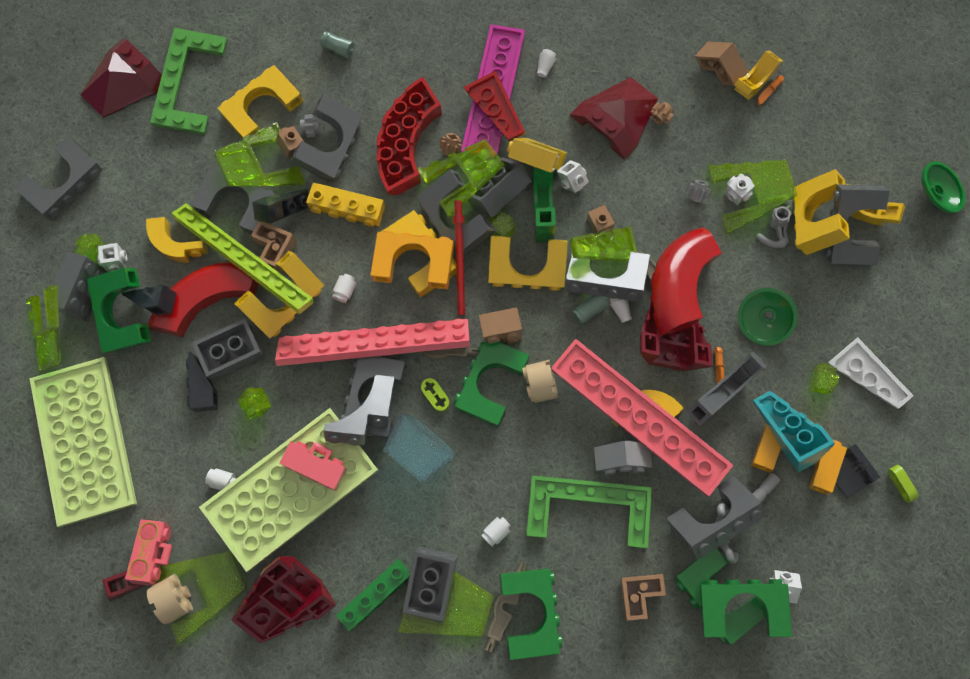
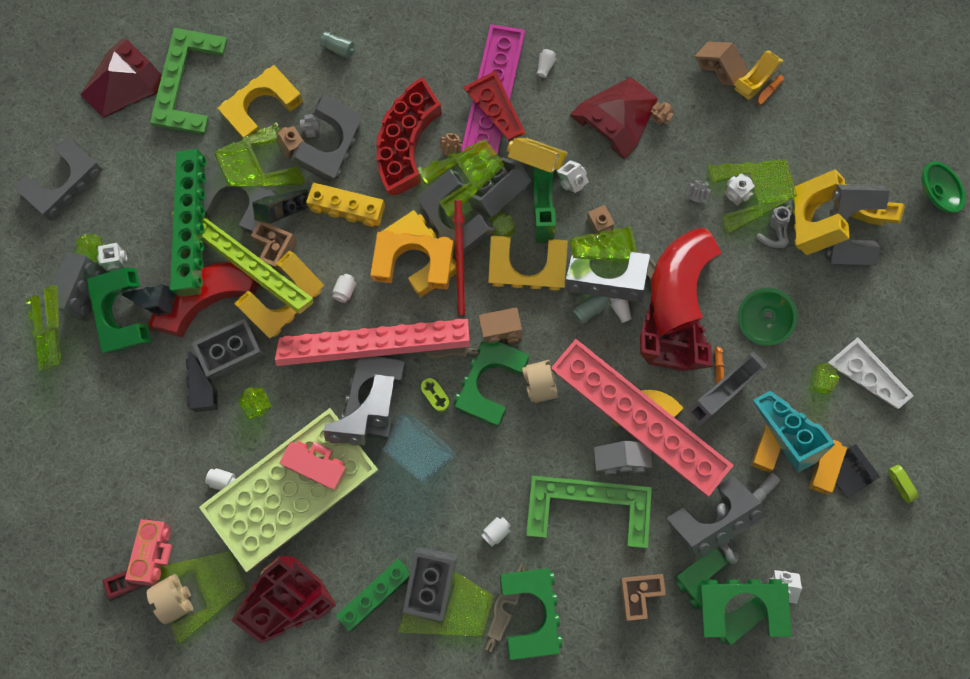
yellowish green plate [29,357,137,527] -> none
yellow arch [146,217,208,263] -> none
none -> green brick [170,149,207,297]

